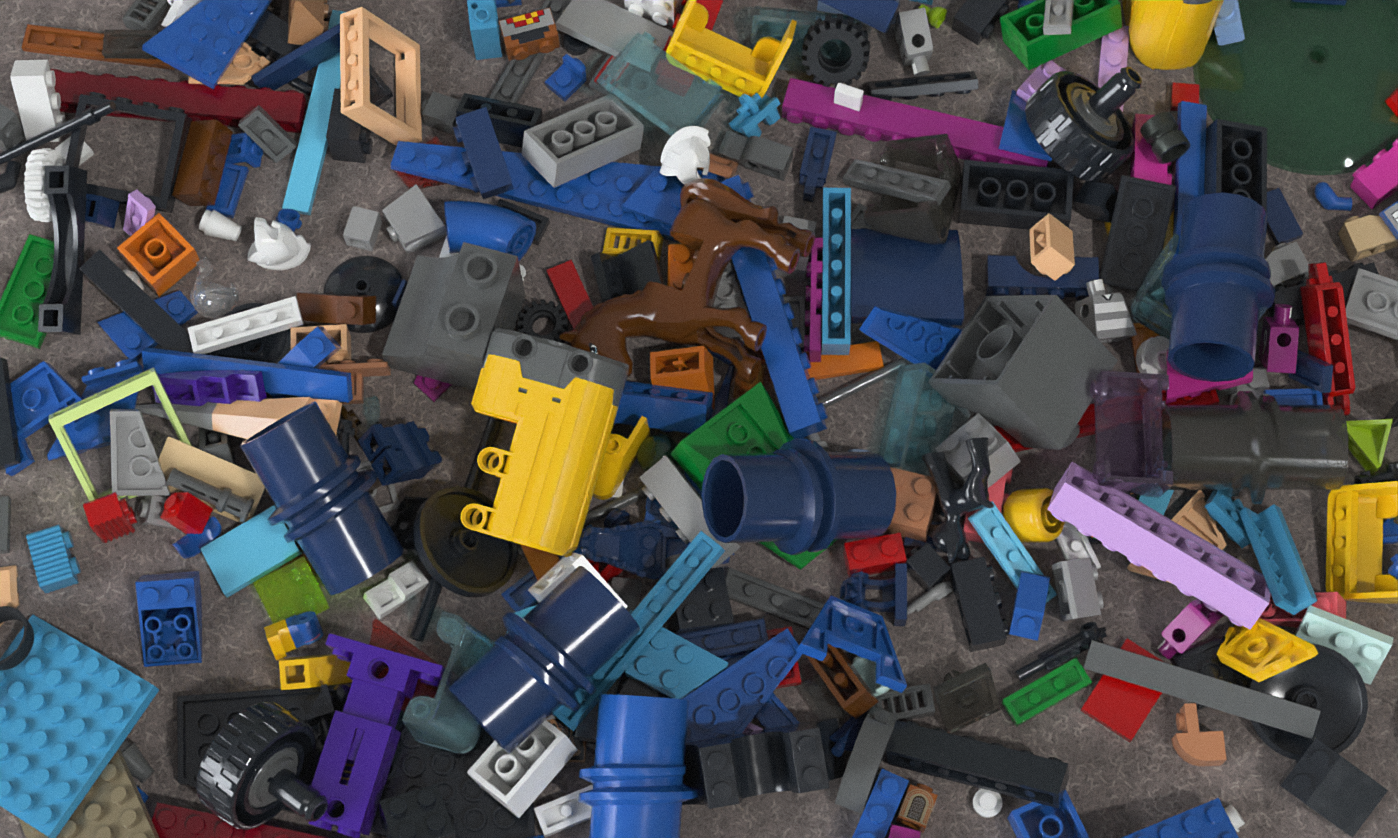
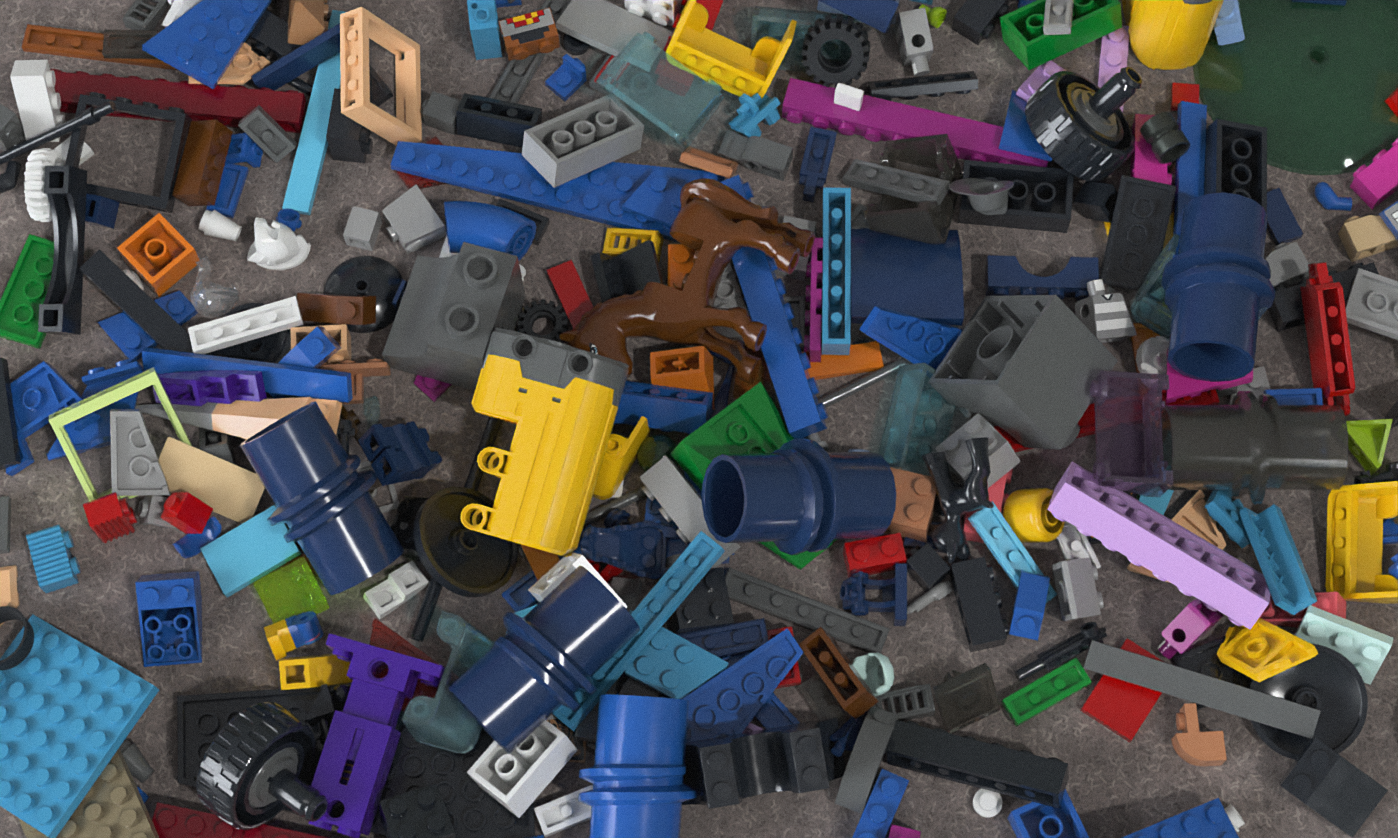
lavender plate [123,190,156,236] -> none
dark grey pin [166,468,254,523] -> none
dark blue brick [453,107,514,199] -> none
white helmet [659,126,711,184] -> none
blue wing [796,596,907,693] -> none
brick [896,783,938,833] -> none
light nougat brick [1029,213,1075,281] -> none
magenta torso [1258,304,1299,373] -> none
dark blue tile [1288,350,1333,393] -> none
none -> dark grey piece [949,178,1014,215]

